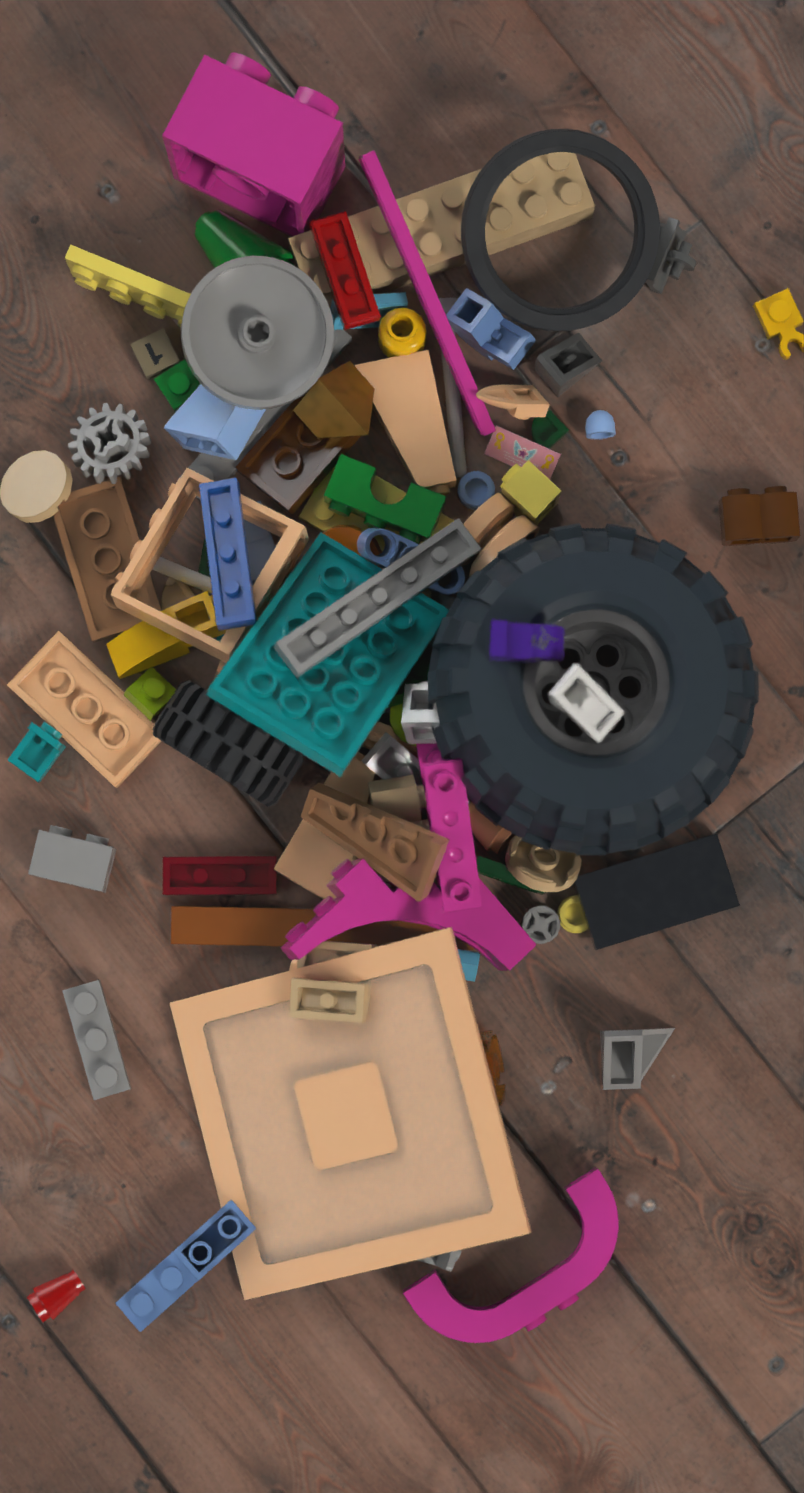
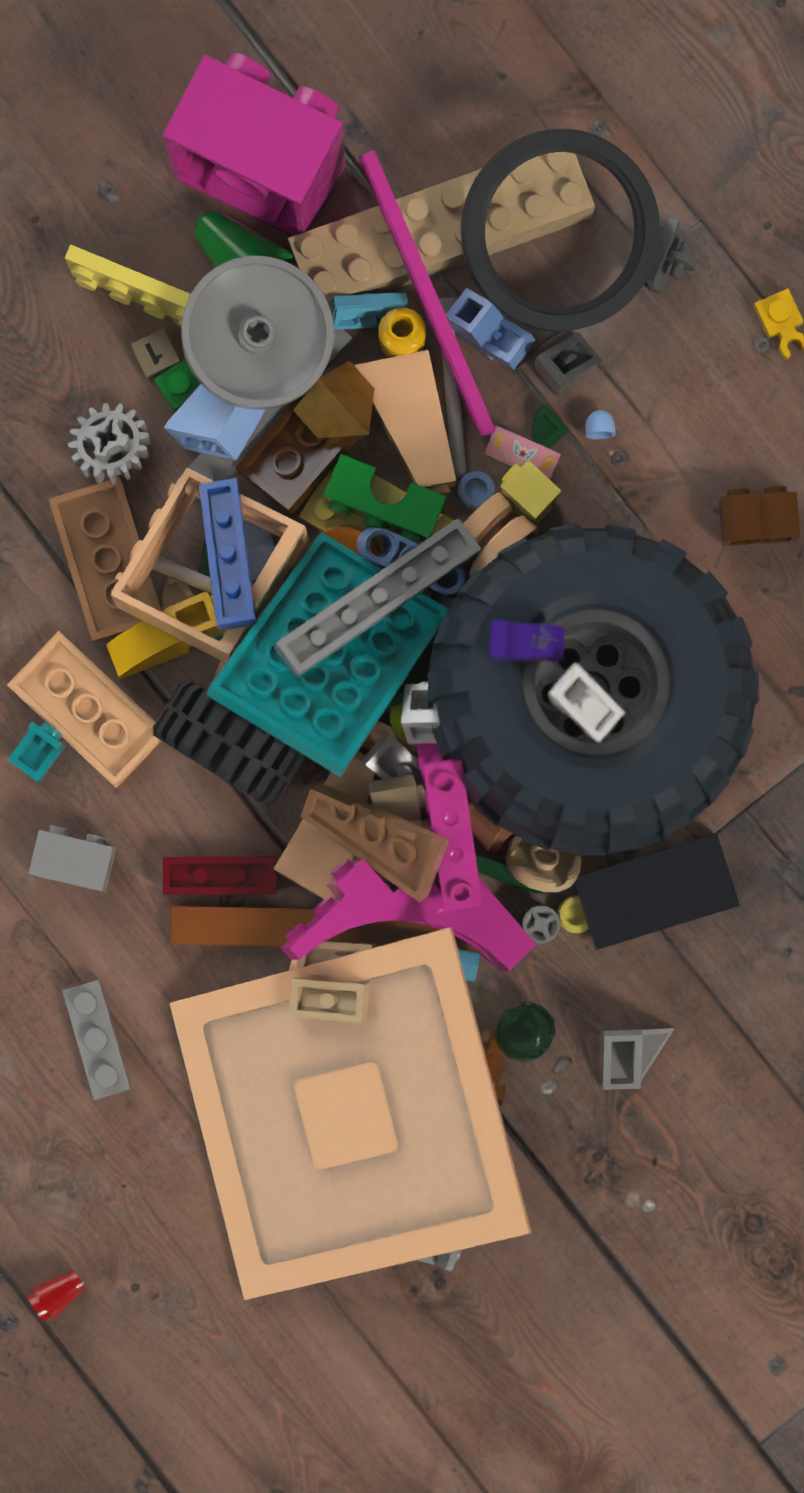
tan tile [0,450,73,523] -> none
medium blue slope [115,1200,257,1332] -> none
lime plate [124,667,176,721] -> none
red tile [309,211,381,330] -> none
dark pink arch [403,1167,618,1343] -> none
light nougat plate [476,385,550,420] -> none
none -> clear green hair [495,1001,556,1063]

